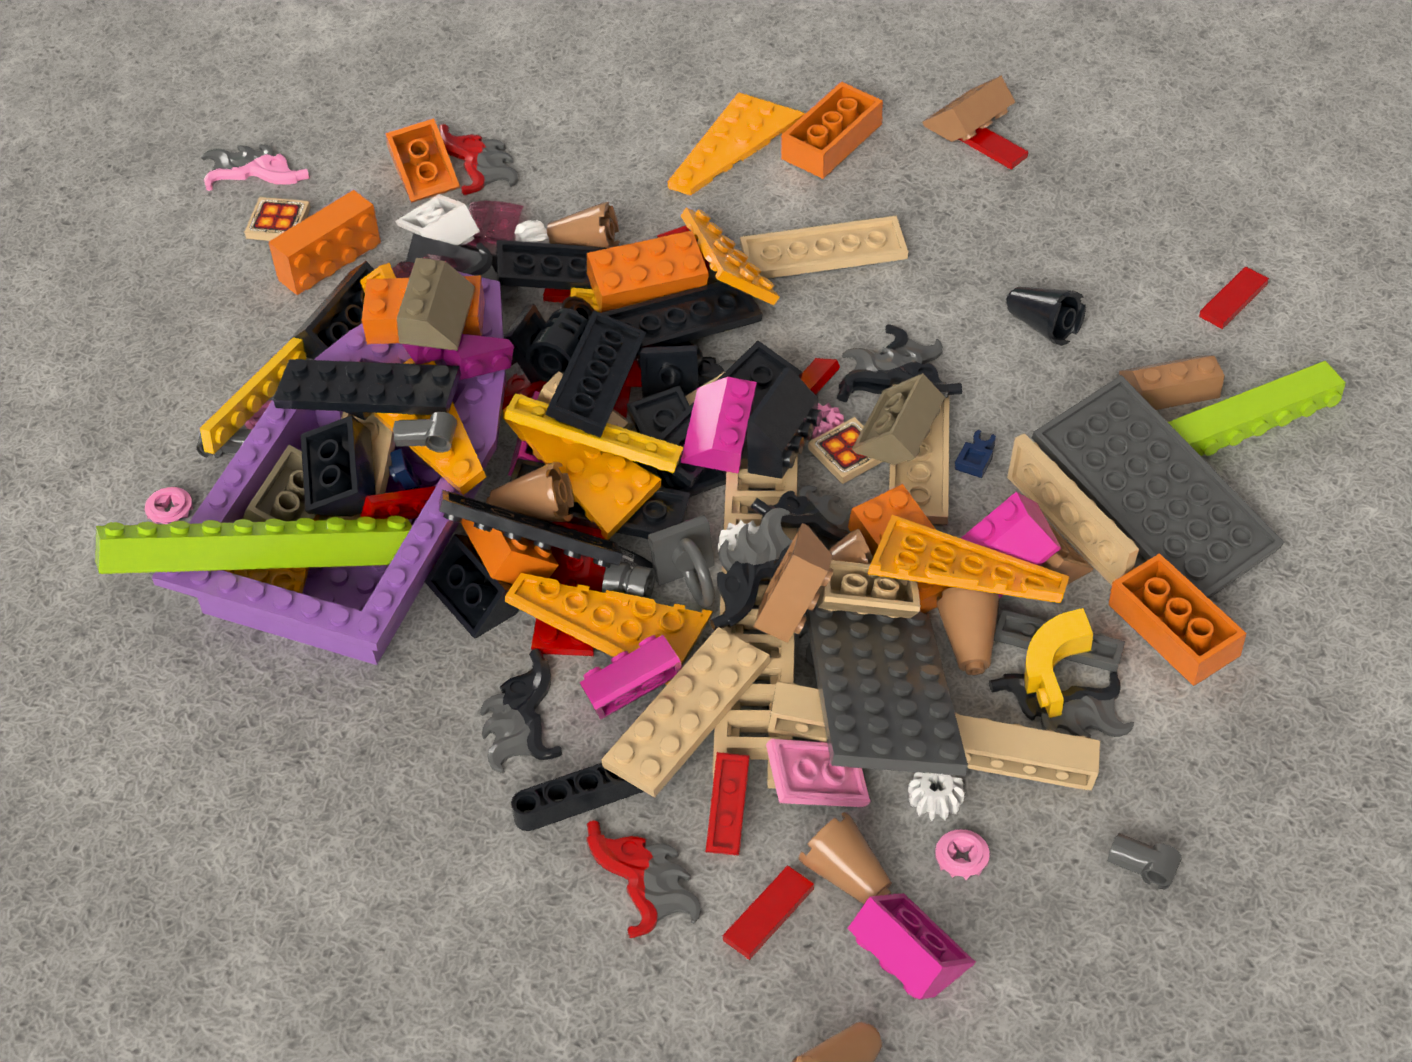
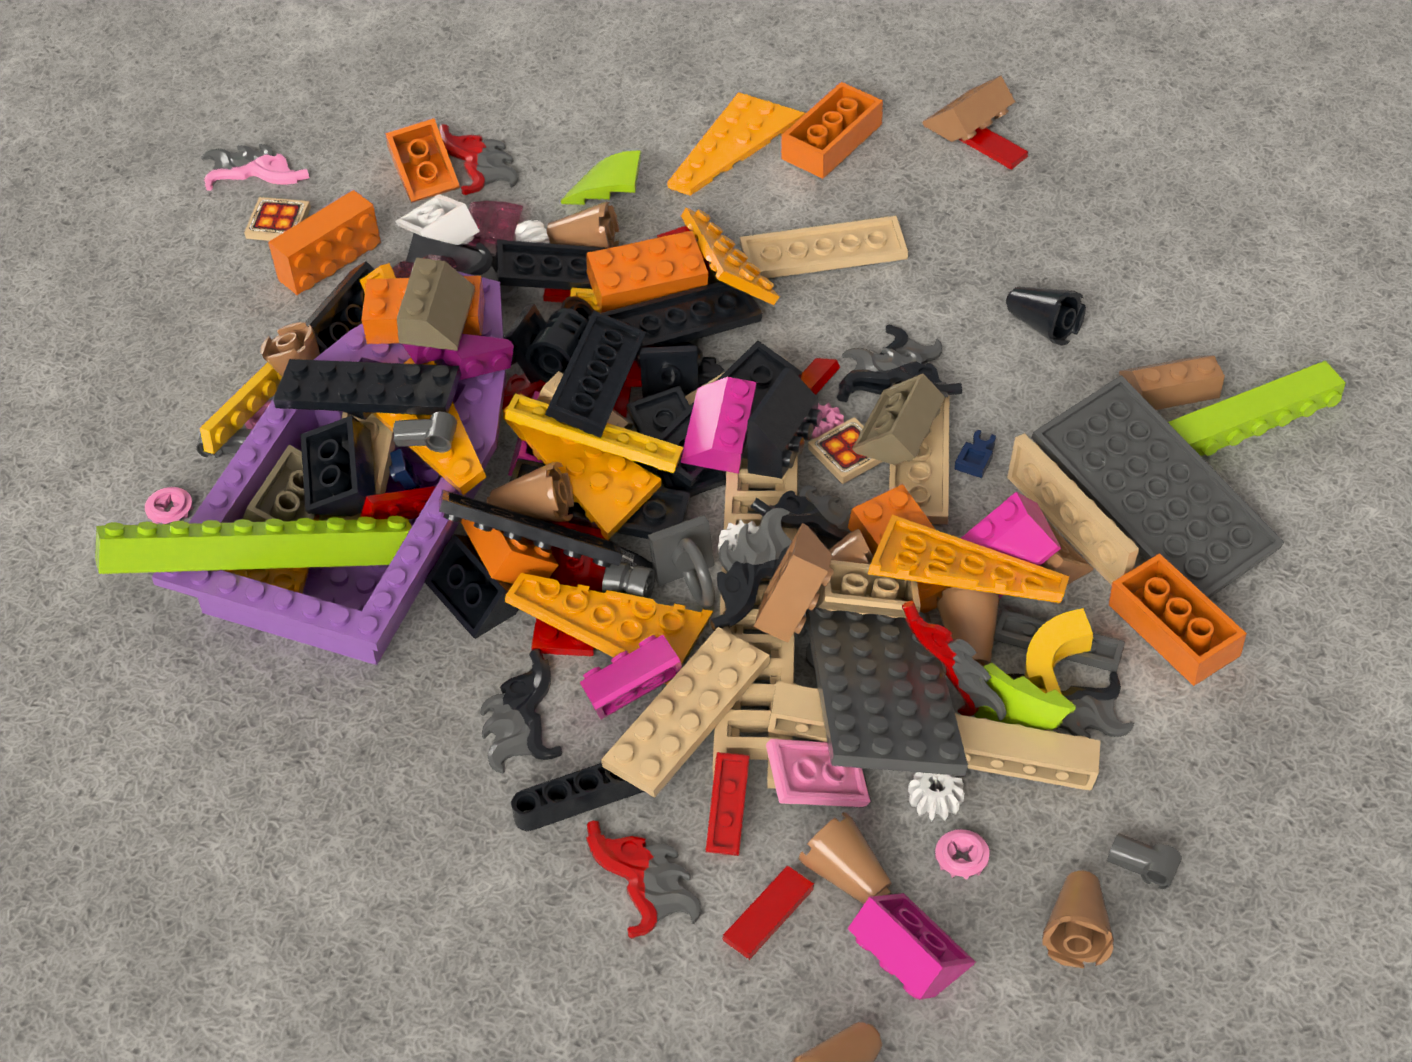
red tile [1199,266,1269,329] -> none
none -> medium nougat cone [260,322,320,376]
none -> lime slope [561,150,641,205]
none -> piece [902,601,1006,721]
none -> lime slope [974,663,1076,731]
none -> medium nougat cone [1042,871,1114,968]

